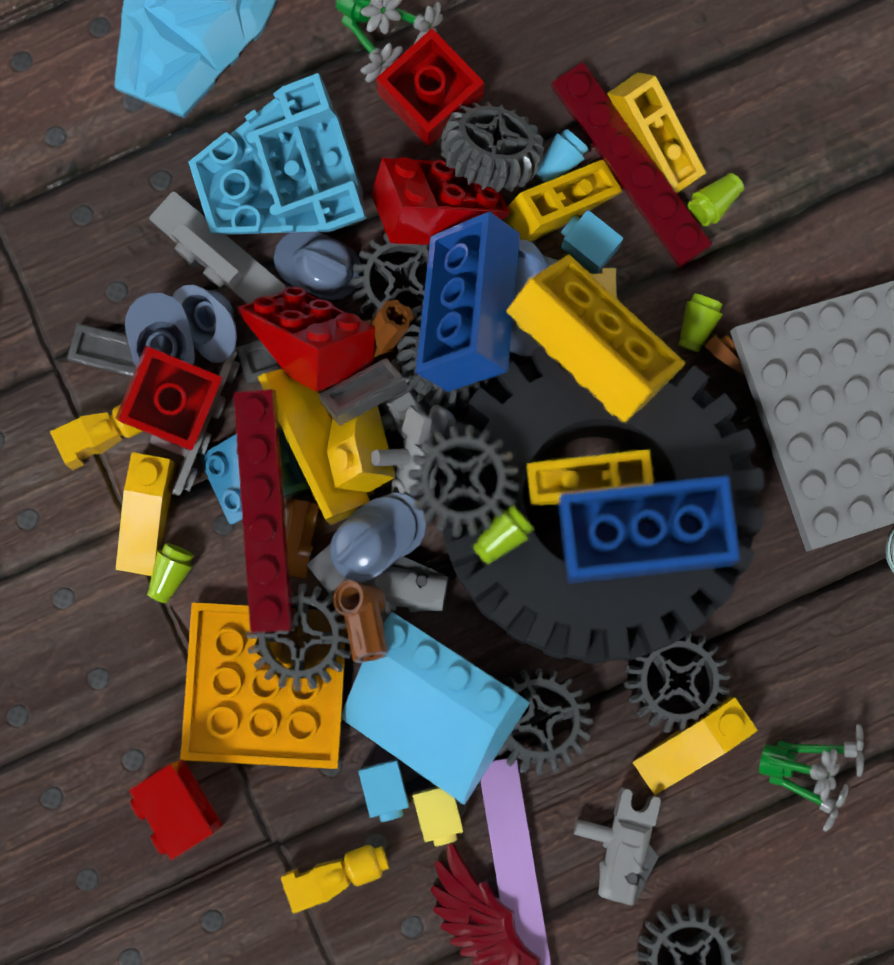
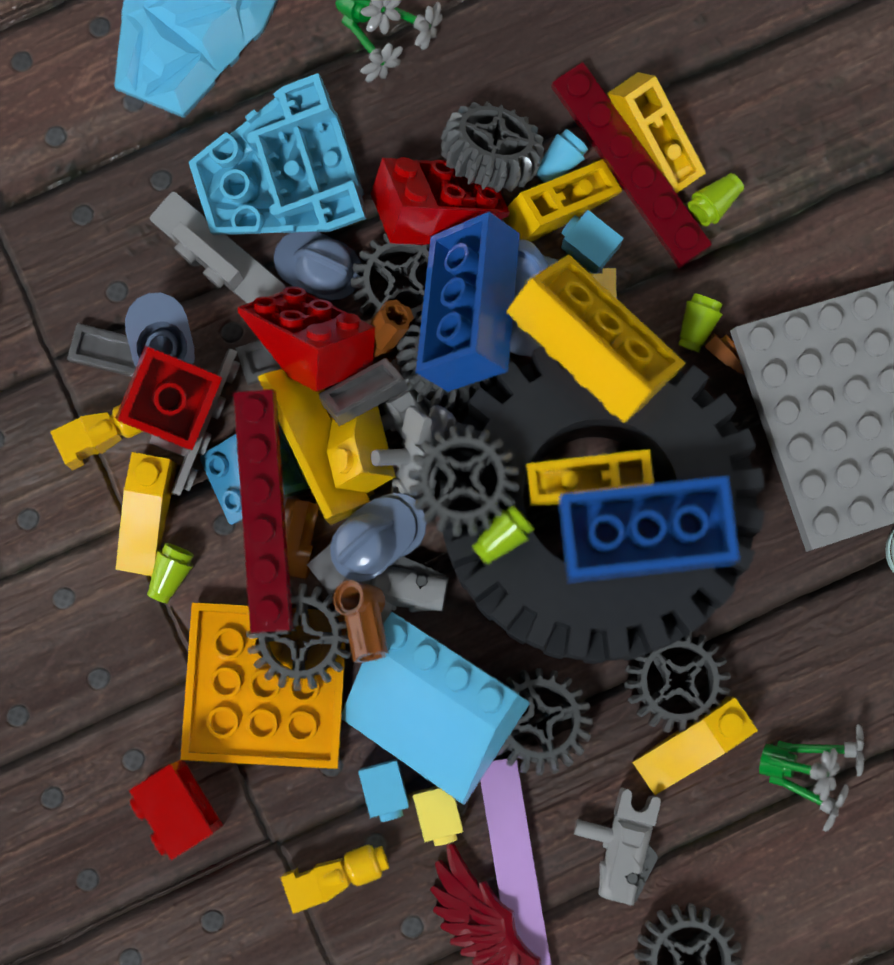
sand blue piece [173,285,237,363] -> none
red brick [376,28,484,147] -> none

